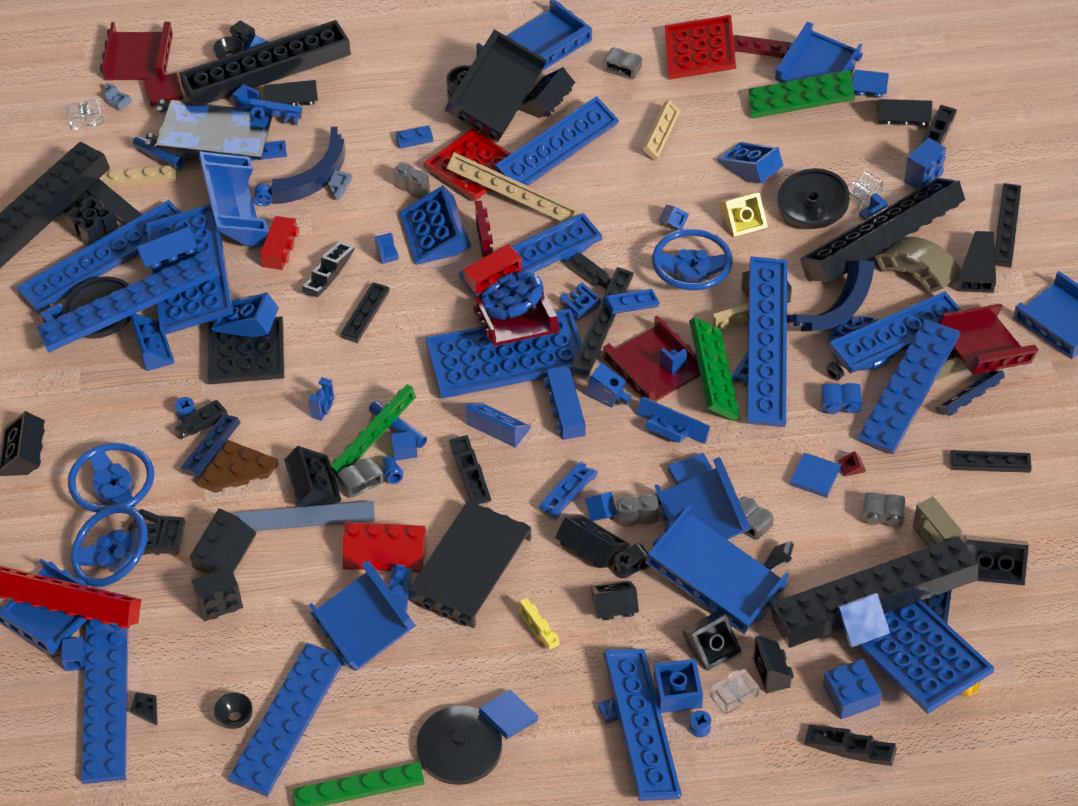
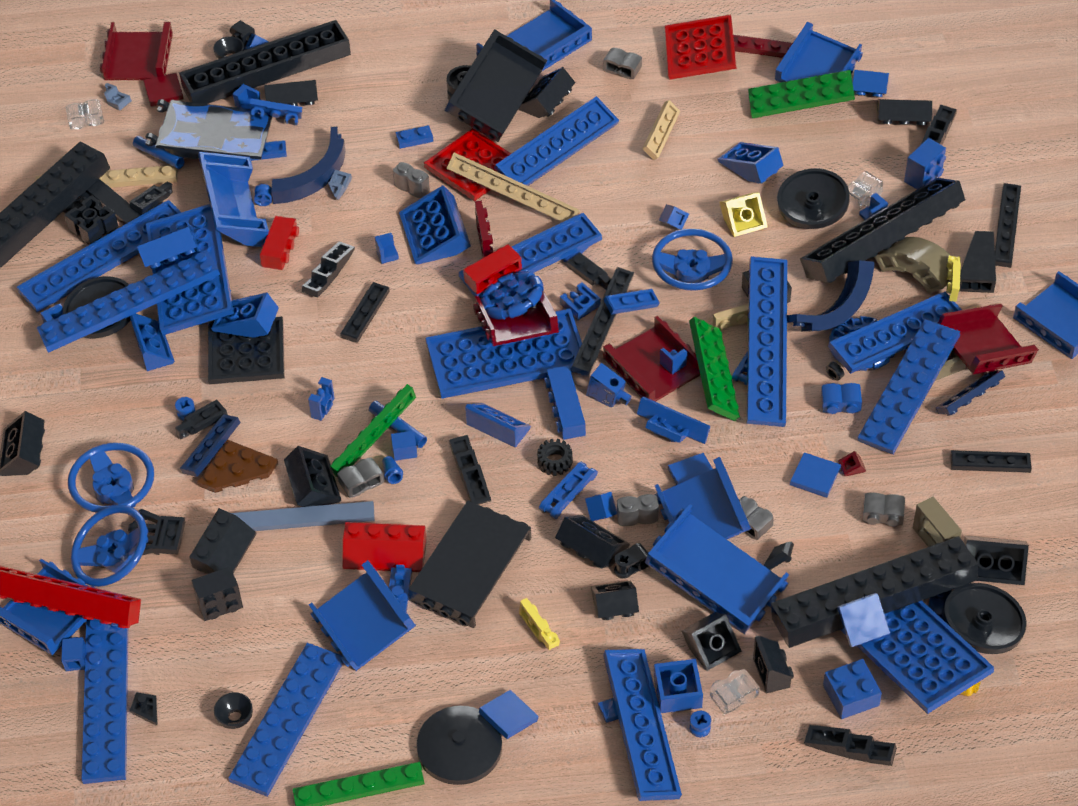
none -> black hinge [129,181,173,214]
none -> black tyre [537,439,573,476]
none -> black dish [943,583,1027,654]
none -> light yellow hinge [946,255,961,302]

